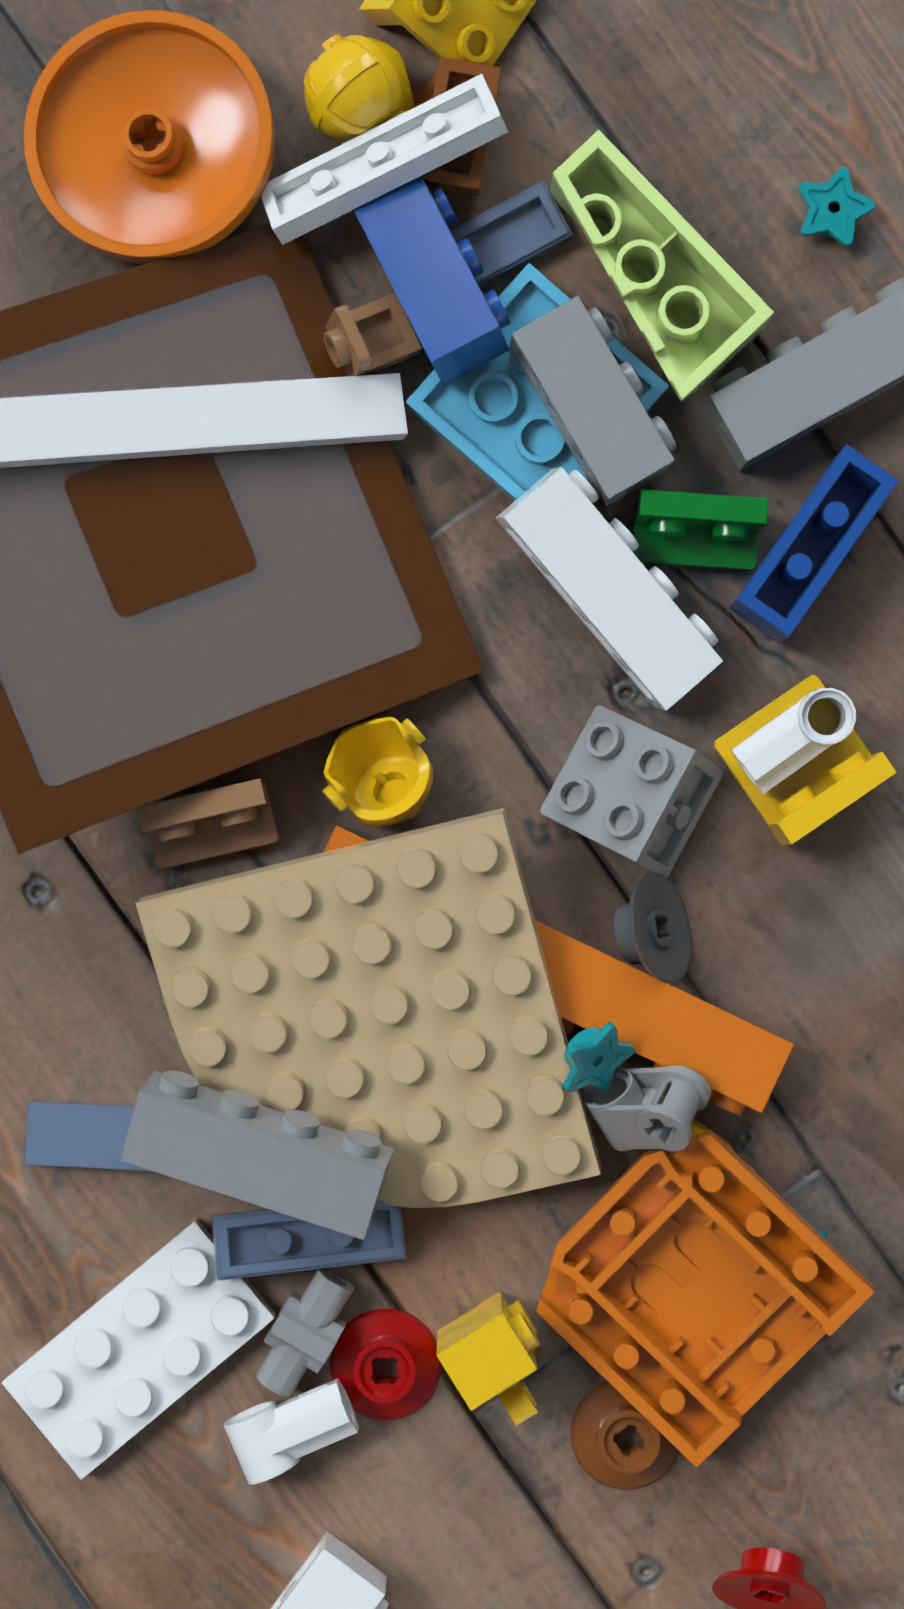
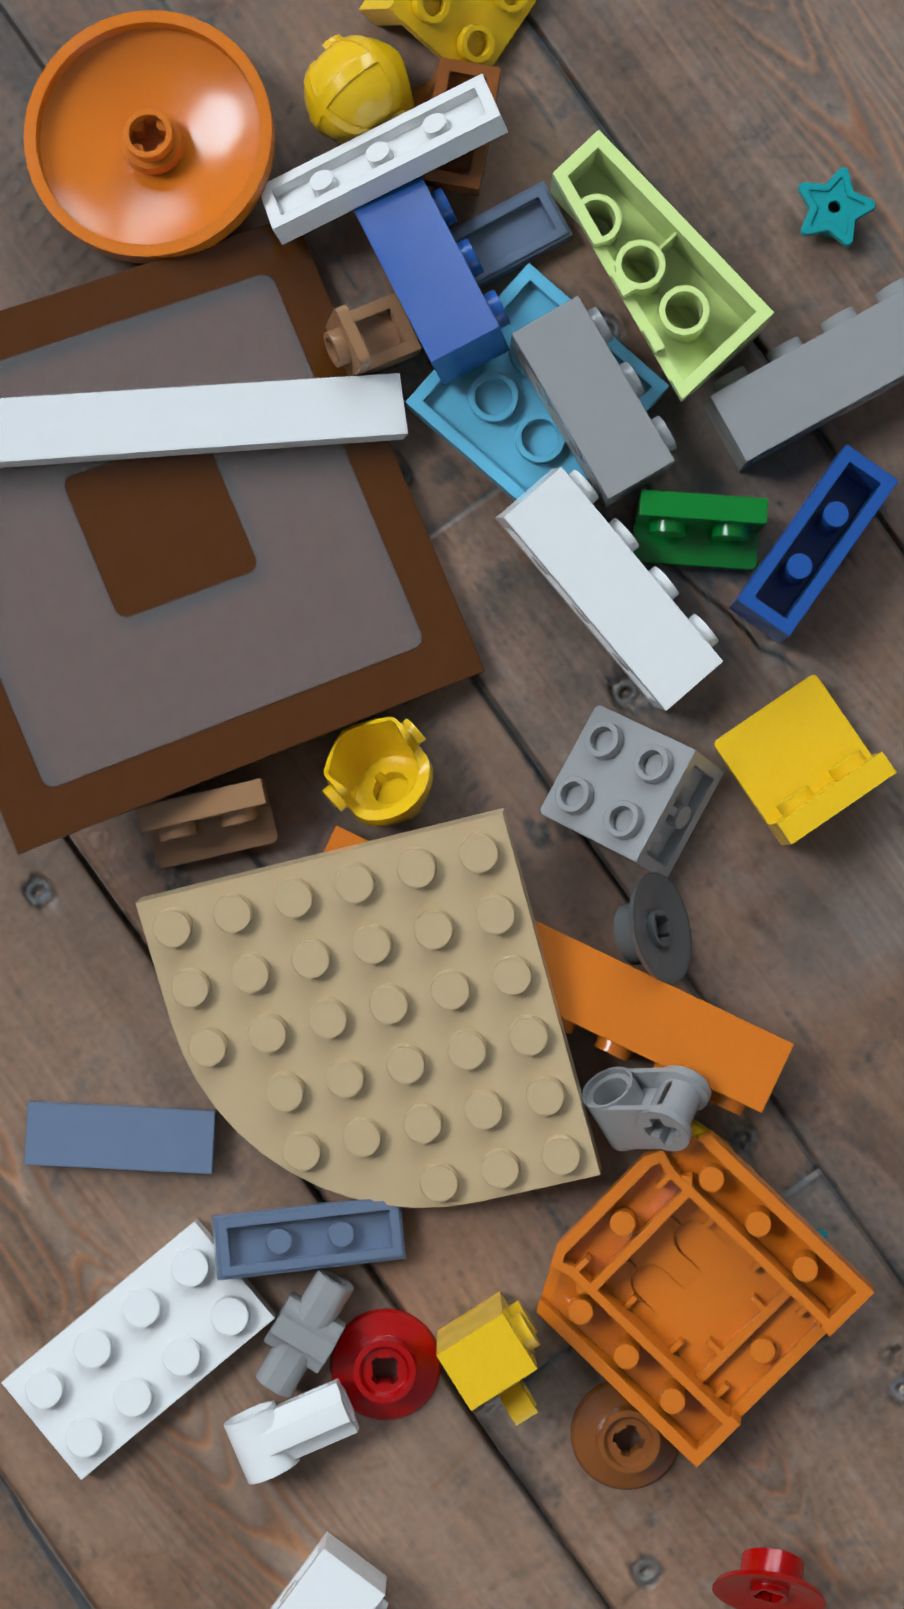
light grey brick [120,1070,395,1240] -> none
teal plate [563,1022,635,1092] -> none
white piece [730,688,856,795] -> none

